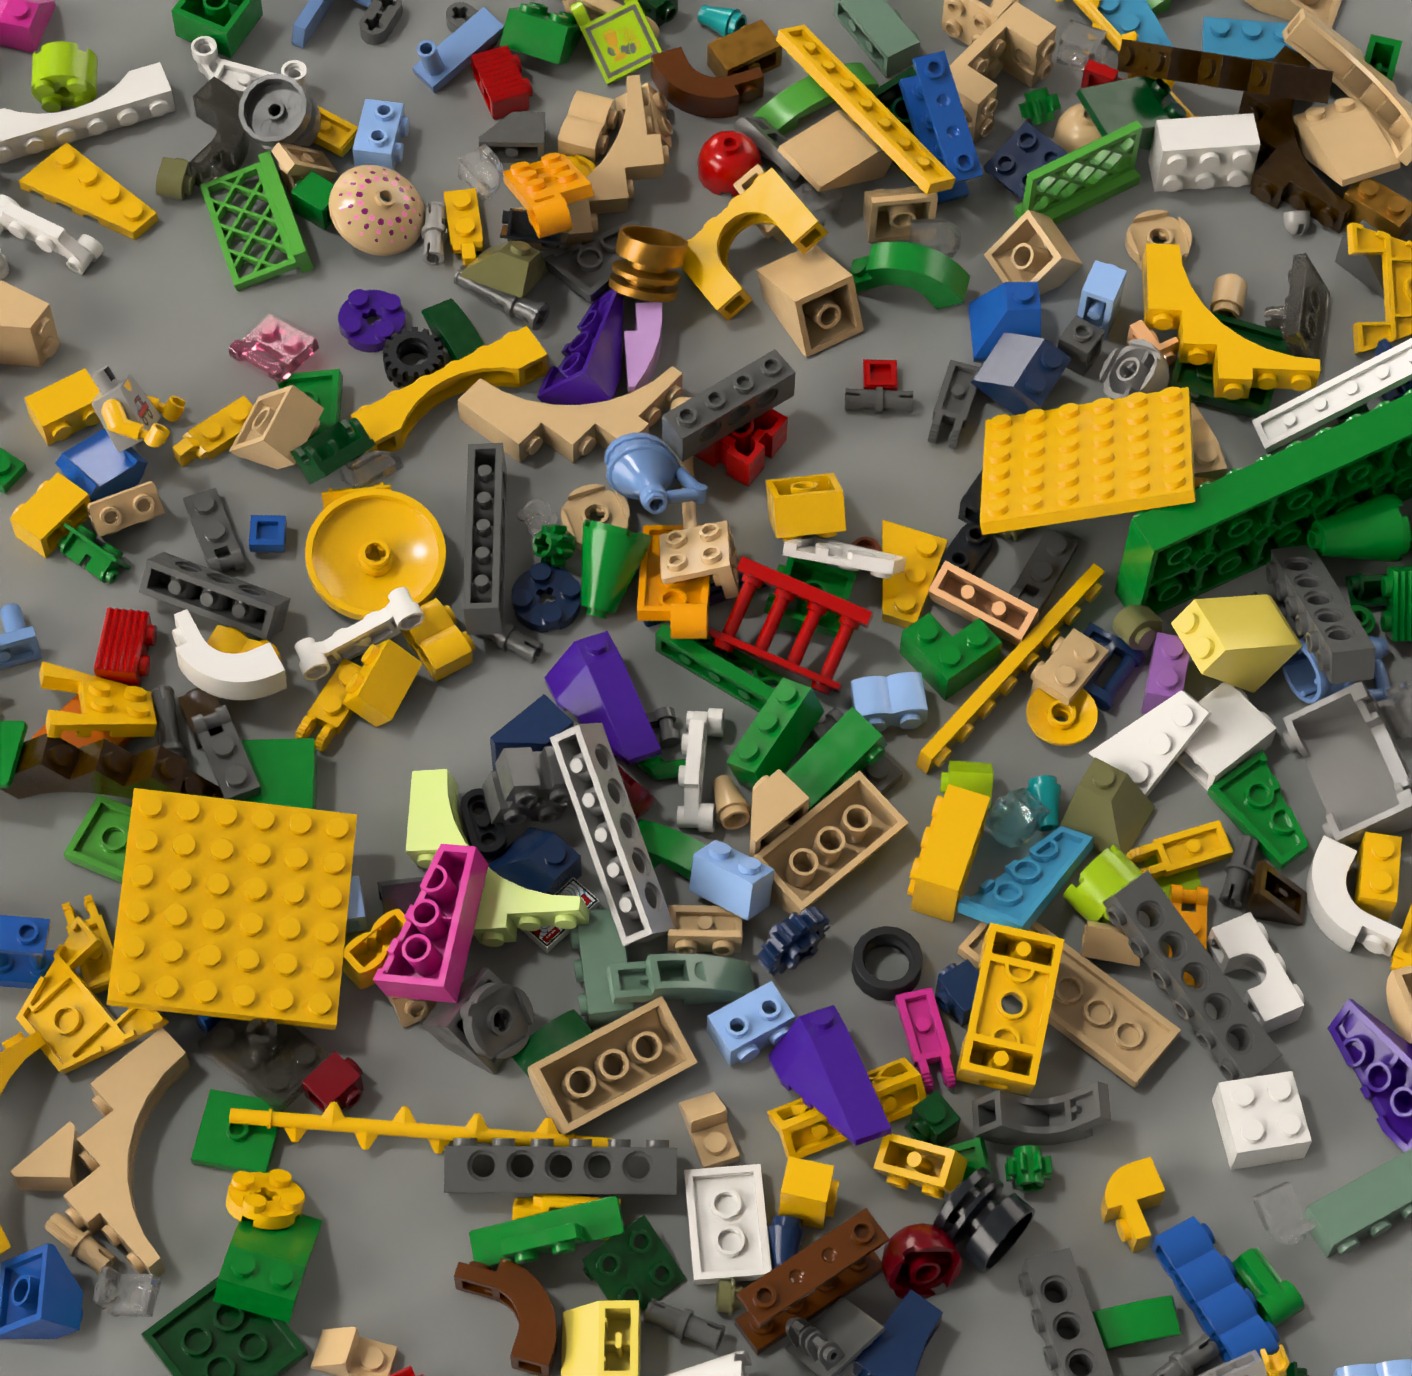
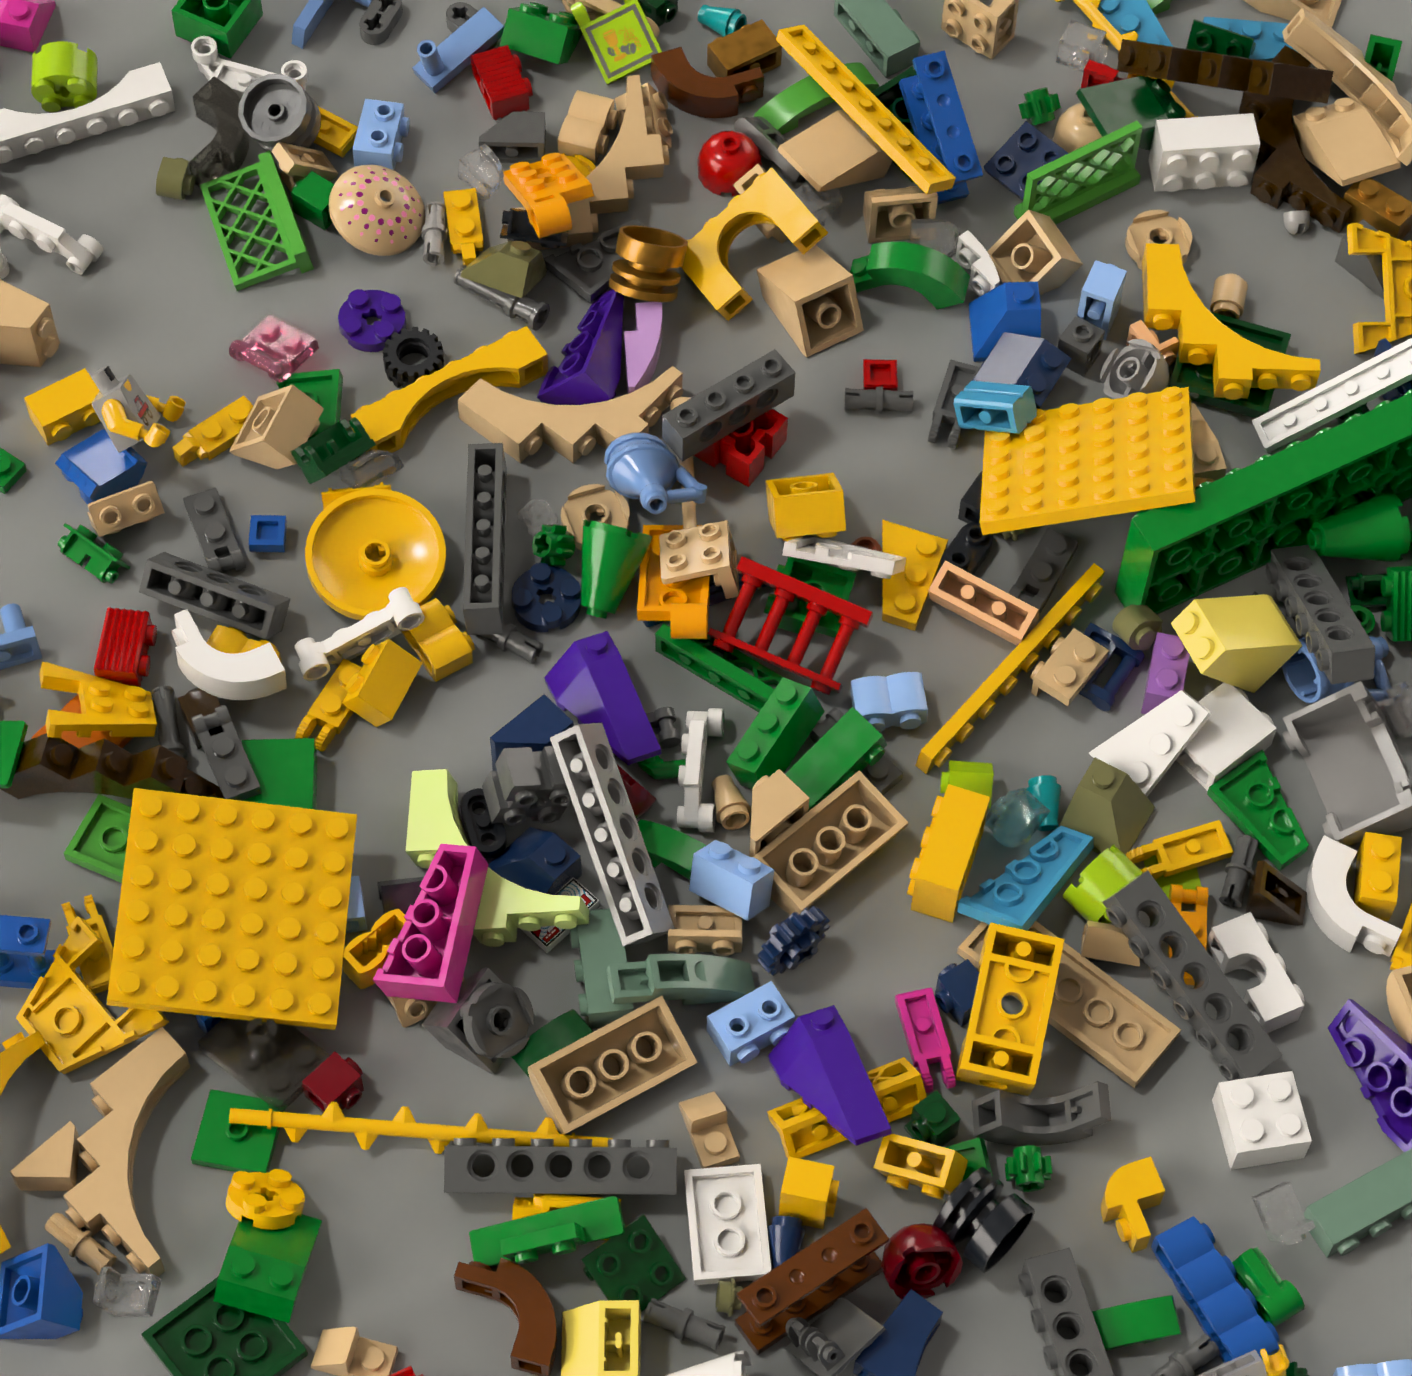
yellow brick [10,472,91,558] -> none
yellow wing [18,142,159,240] -> none
dark green slope [421,298,485,361] -> none
black tyre [851,926,923,1001] -> none
green brick [899,613,1002,701] -> none
tan plate [949,1,1057,144] -> none
yellow dish [1026,688,1098,746] -> none
clear smoke plate [1264,253,1330,373] -> none
none -> dark azure brick [953,381,1037,434]
none -> white slope [956,230,1000,296]
none -> dark green hinge [1186,19,1256,58]

